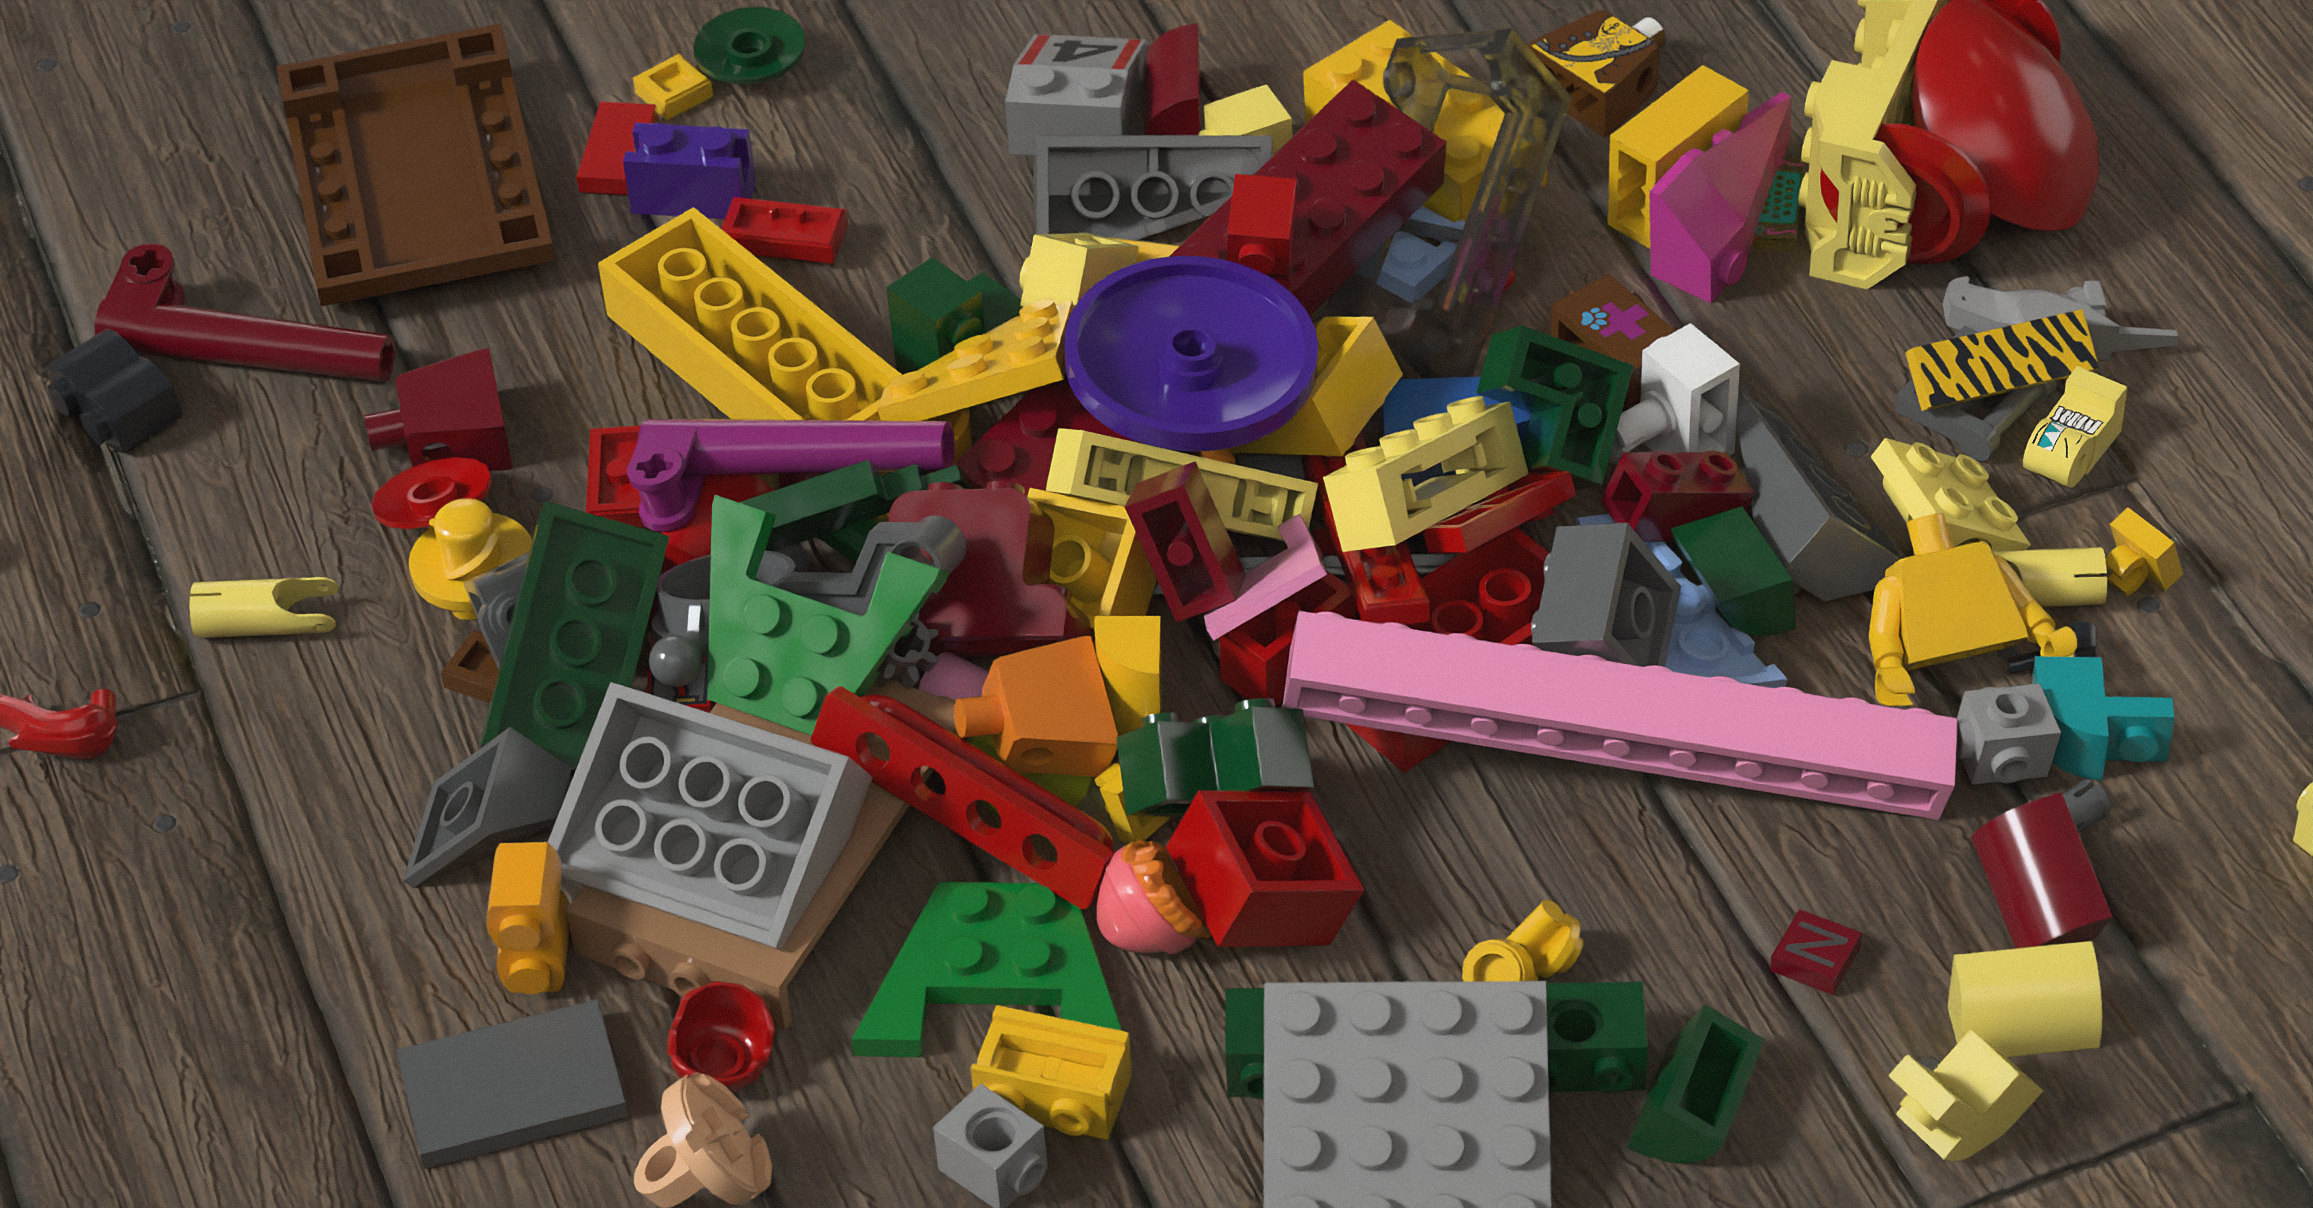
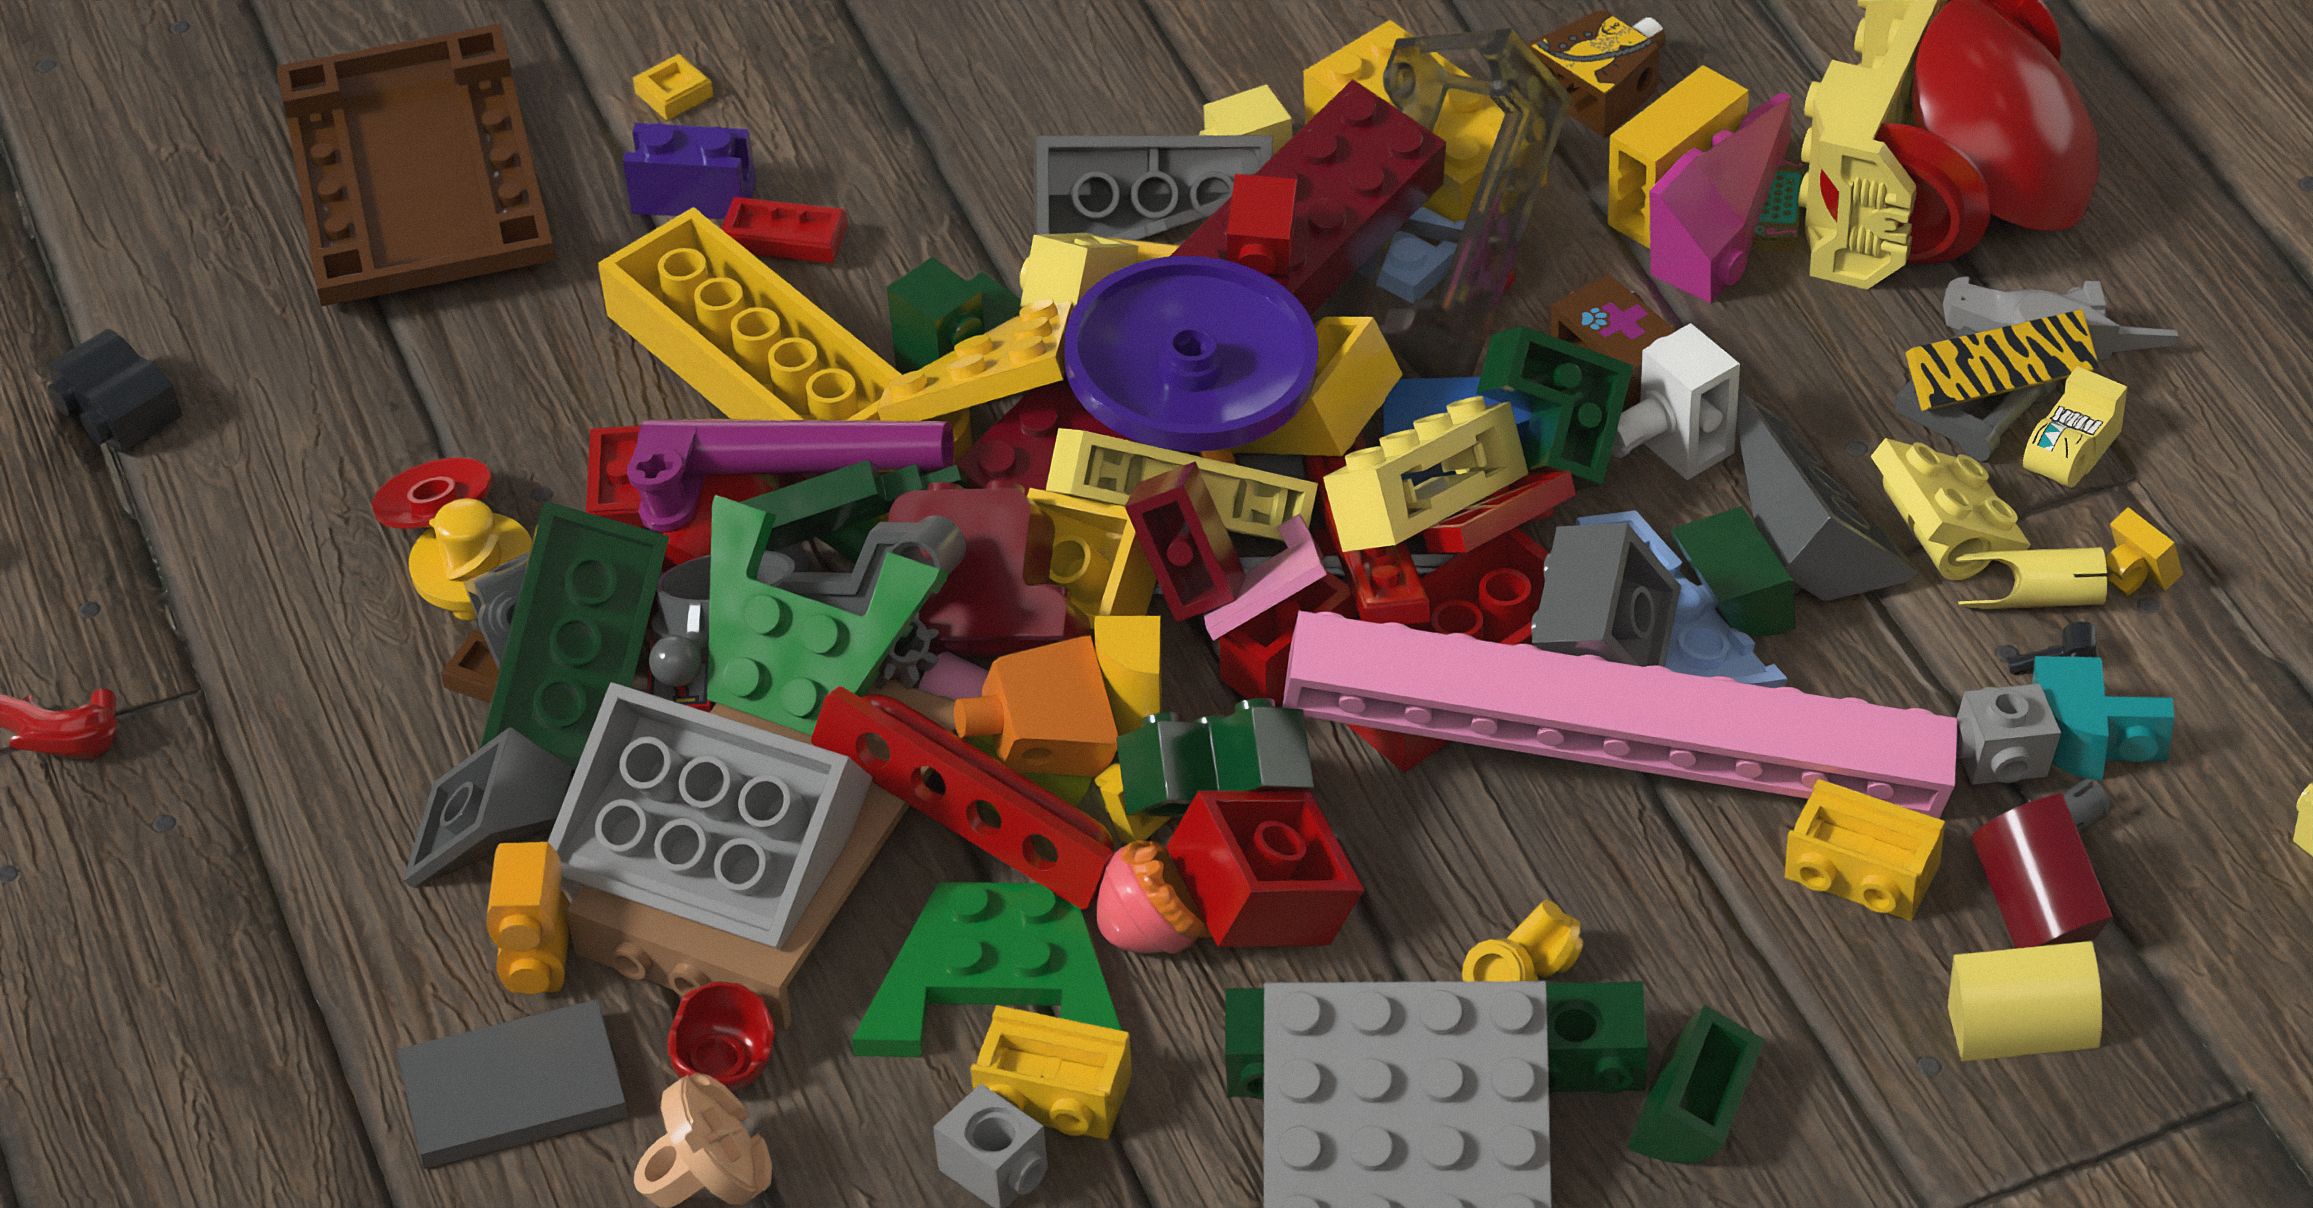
dark red axle [95,243,396,382] -> none
light yellow piece [189,577,339,638] -> none
dark red torso [364,347,513,472] -> none
red tile [576,101,658,195] -> none
dark green dish [693,7,805,85] -> none
light grey slope [1005,34,1147,156] -> none
dark red brick [1143,23,1201,135] -> none
dark red brick [1600,450,1756,542] -> none
dark red tile [1770,909,1862,995] -> none
yellow torso [1868,513,2077,706] -> none
light yellow brick [1889,1029,2043,1161] -> none
none -> yellow hinge [1785,779,1945,921]

